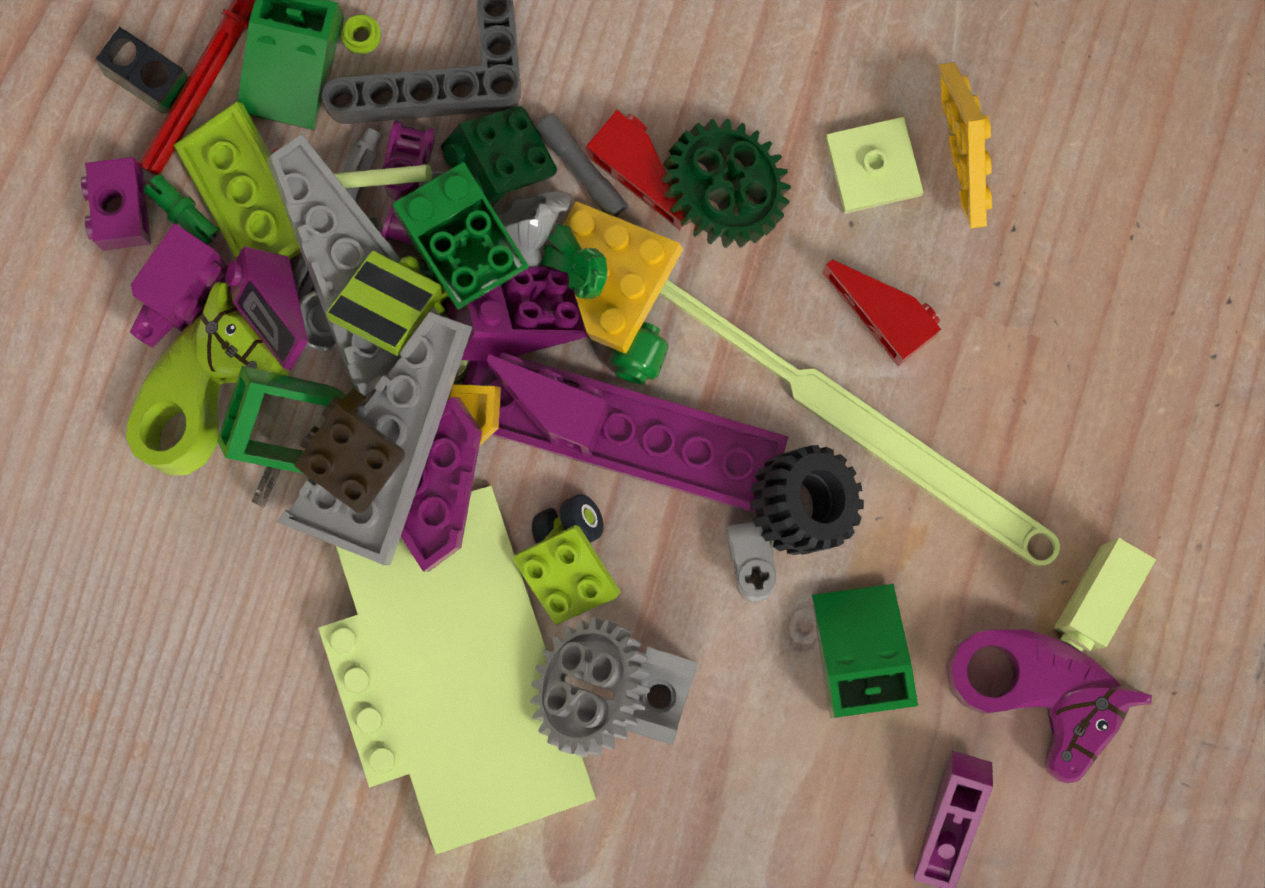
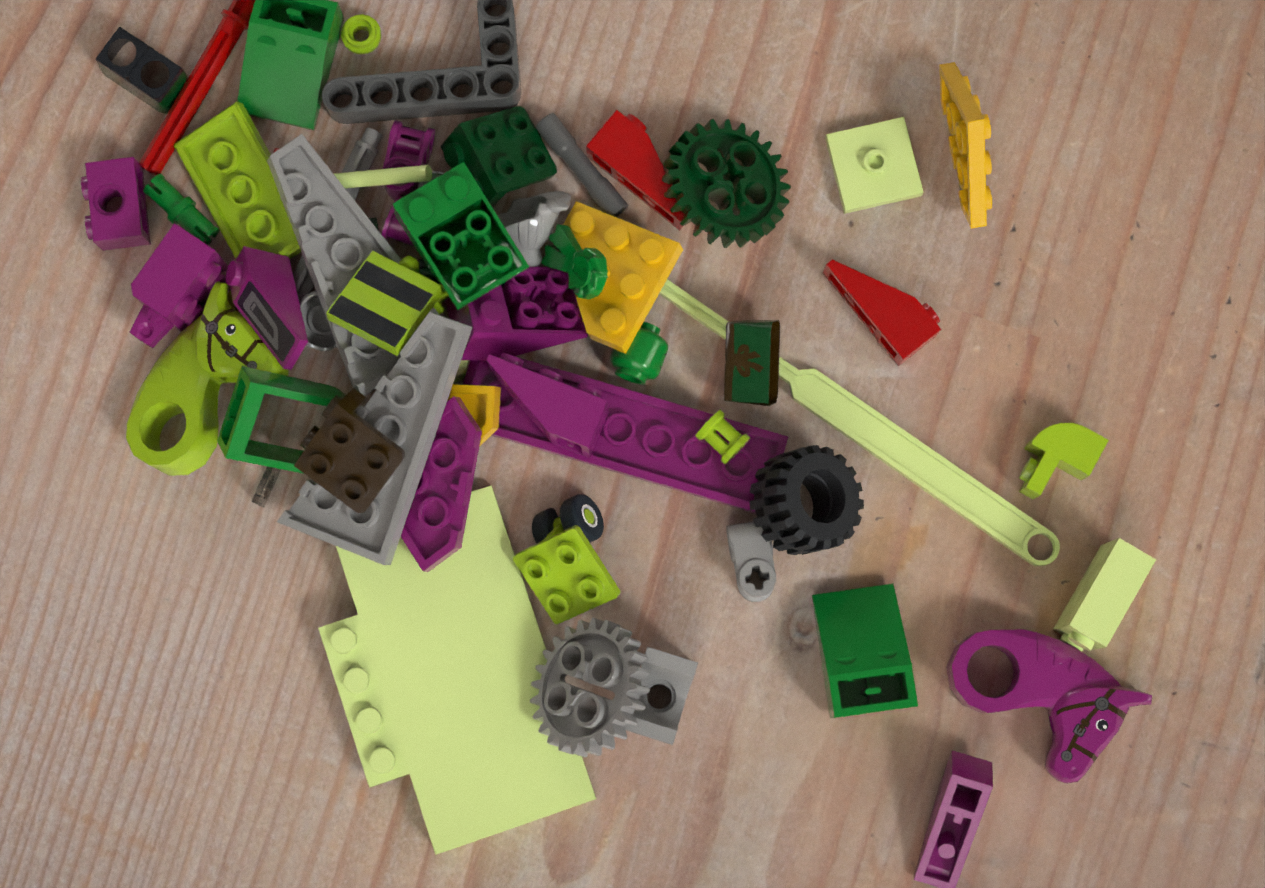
none -> lime bush [695,409,750,465]
none -> piece [724,320,780,406]
none -> lime brick [1019,423,1109,500]

